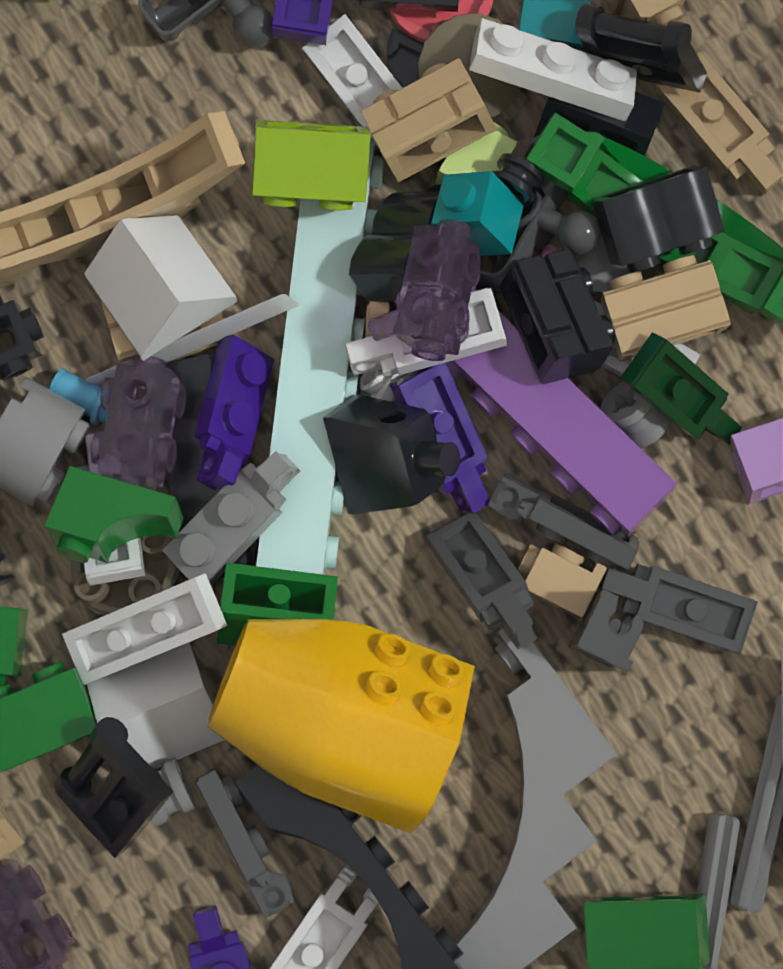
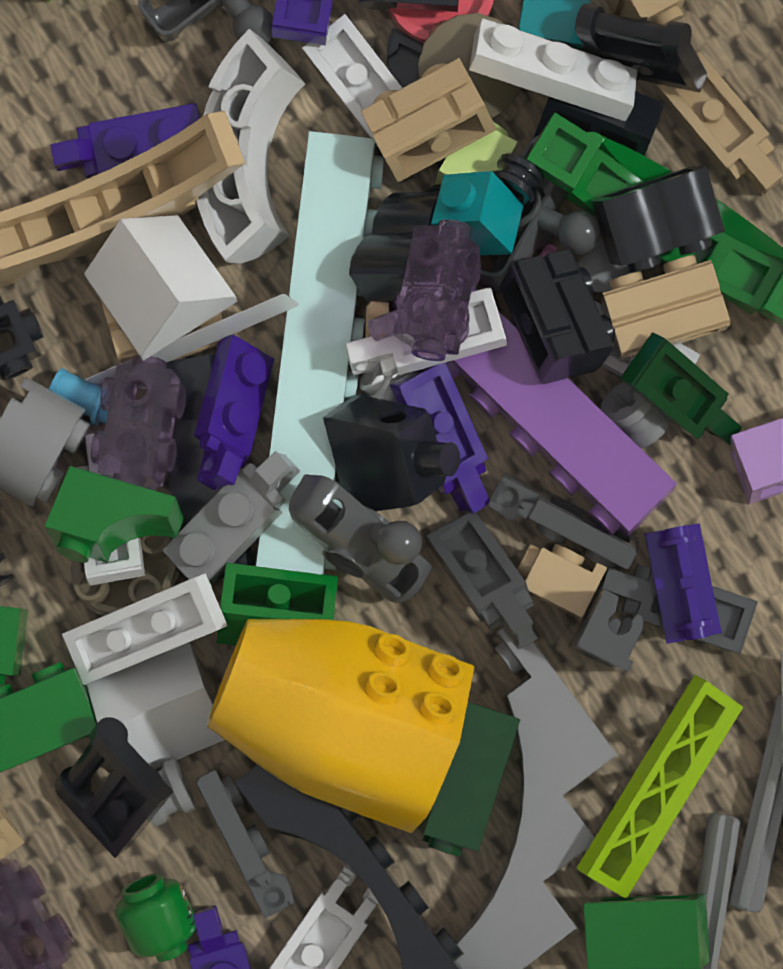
lime brick [252,120,371,210] -> none
none -> dark purple hinge [50,103,200,178]
none -> green head [115,873,196,962]
none -> white brick [197,29,305,264]
none -> dark grey piece [288,474,433,603]
none -> dark green brick [417,702,521,857]
none -> lime fence [576,675,743,899]
none -> dark purple hinge [644,523,722,644]

